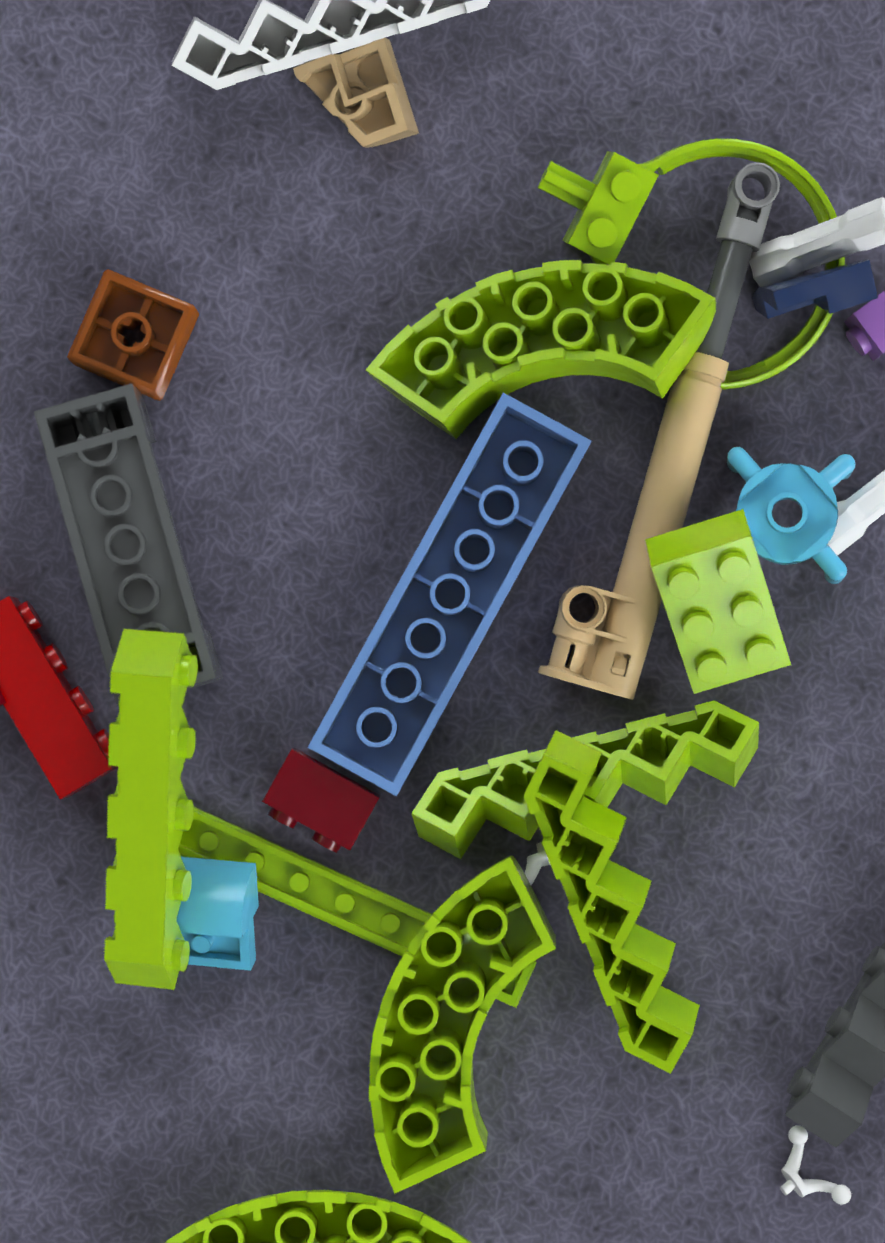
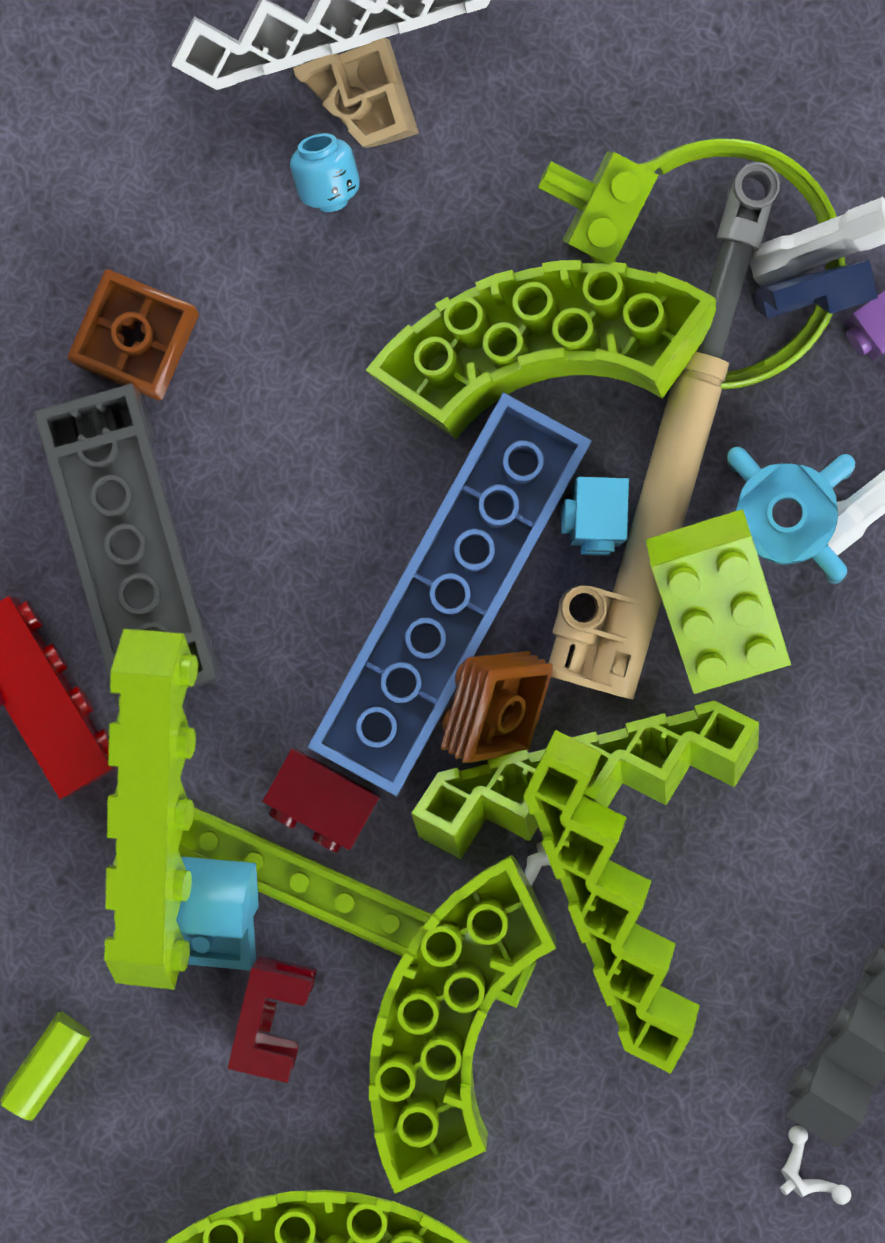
none -> lime brick [0,1011,92,1121]
none -> dark red panel [227,956,317,1083]
none -> medium azure head [290,133,360,212]
none -> dark orange brick [441,651,553,763]
none -> medium azure brick [561,477,629,556]

